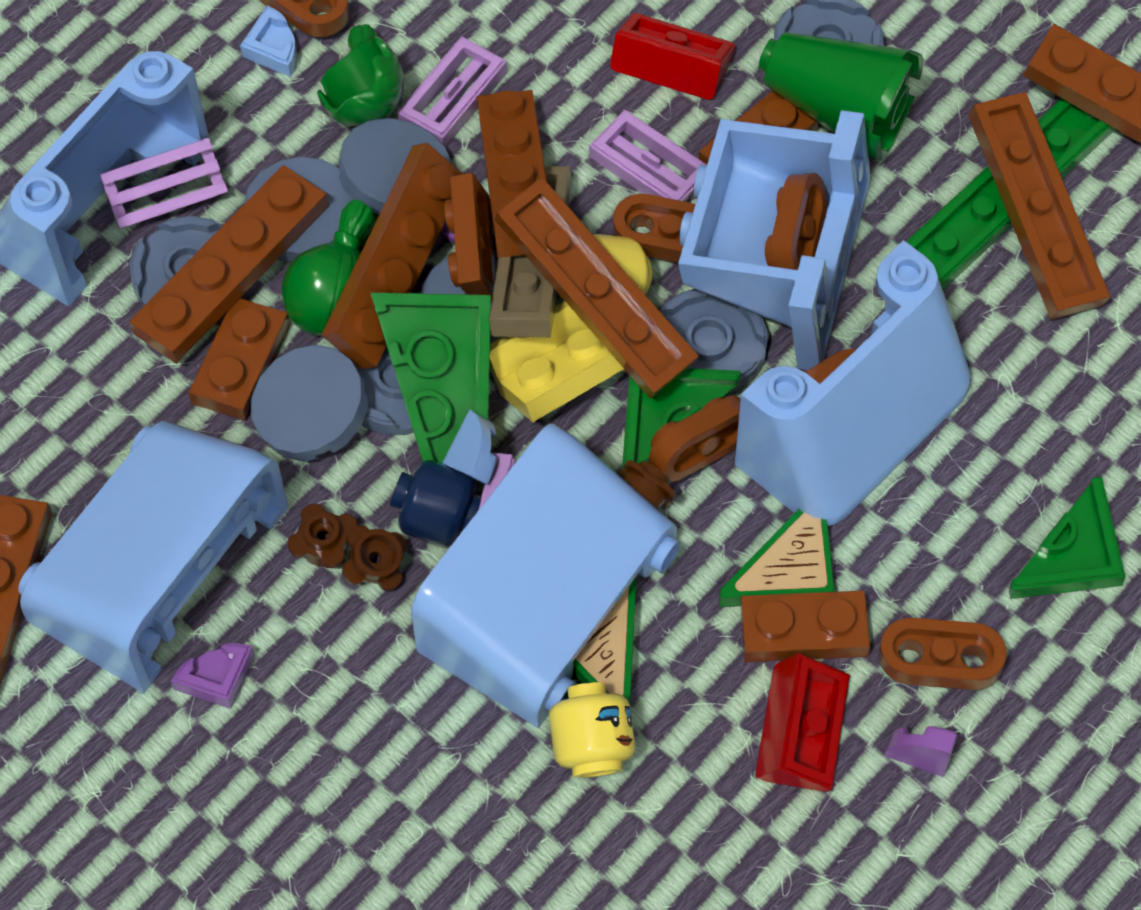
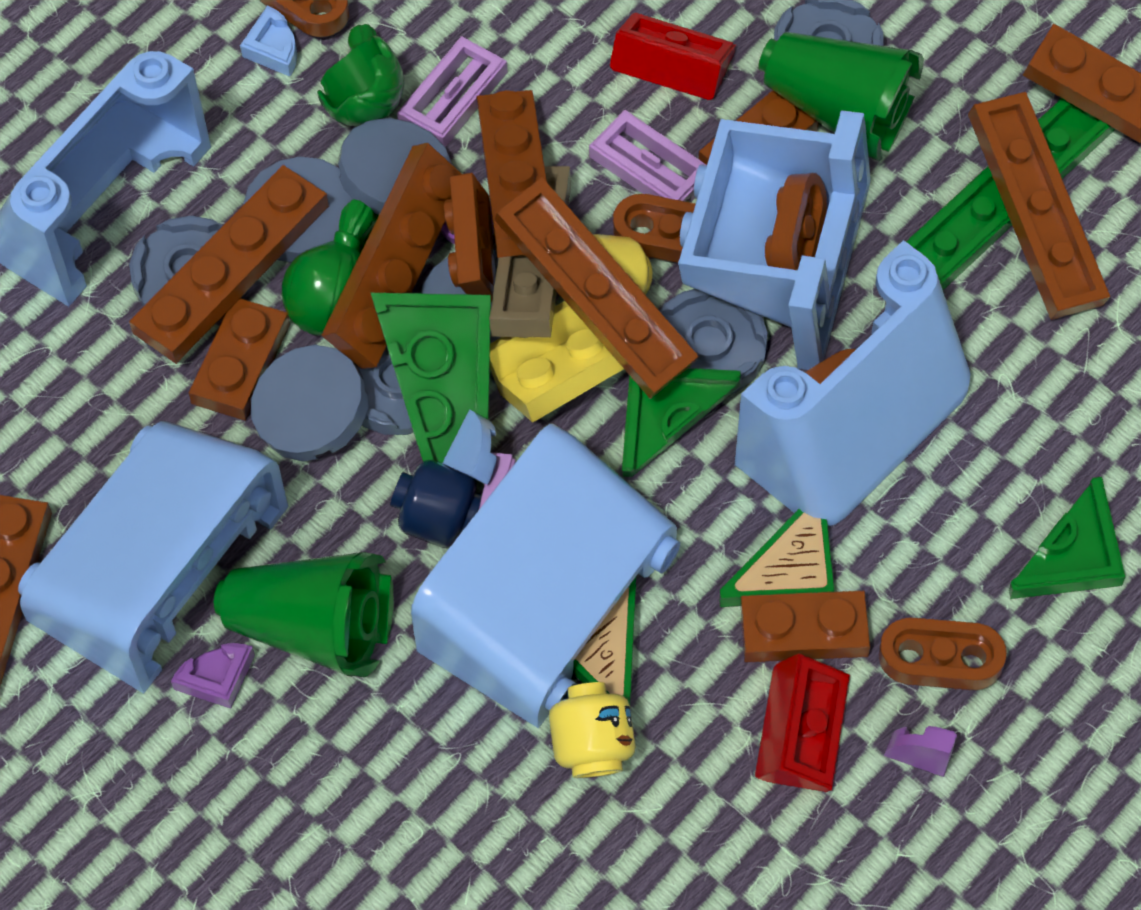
lavender tile [100,138,228,229] -> none
reddish brown plate [287,503,358,568] -> none
reddish brown plate [342,526,407,591] -> none
reddish brown plate [618,460,676,510] -> none
dark orange plate [649,395,741,482] -> none
none -> green cone [214,552,394,677]

